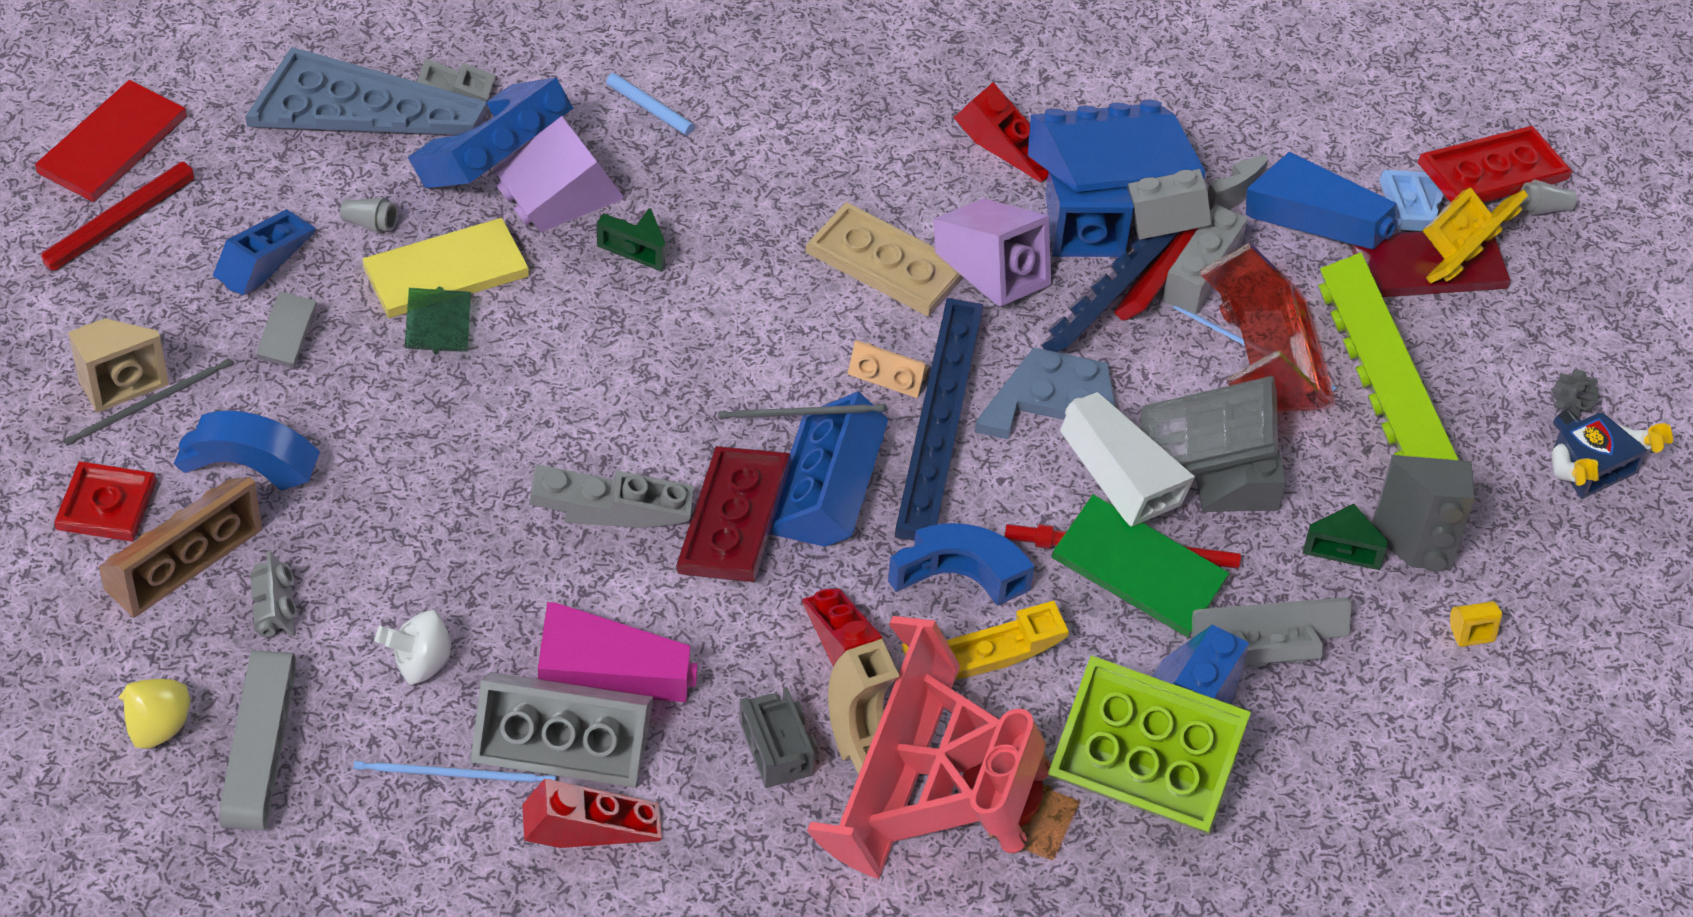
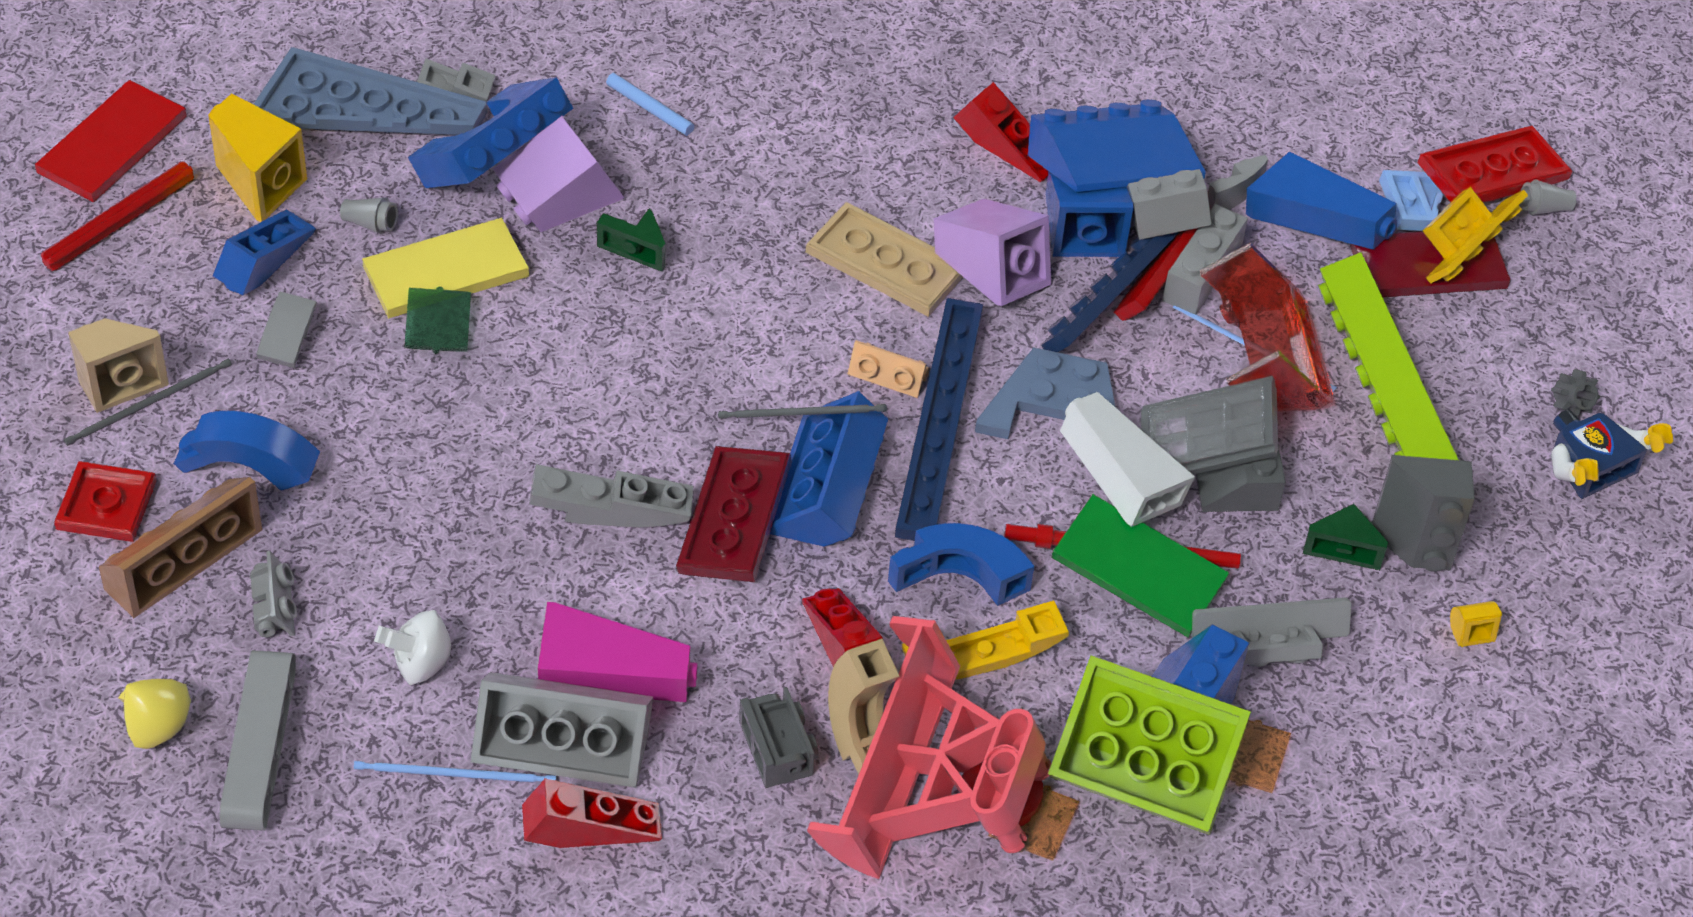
none -> yellow slope [208,93,307,222]
none -> clear orange piece [1229,719,1291,793]

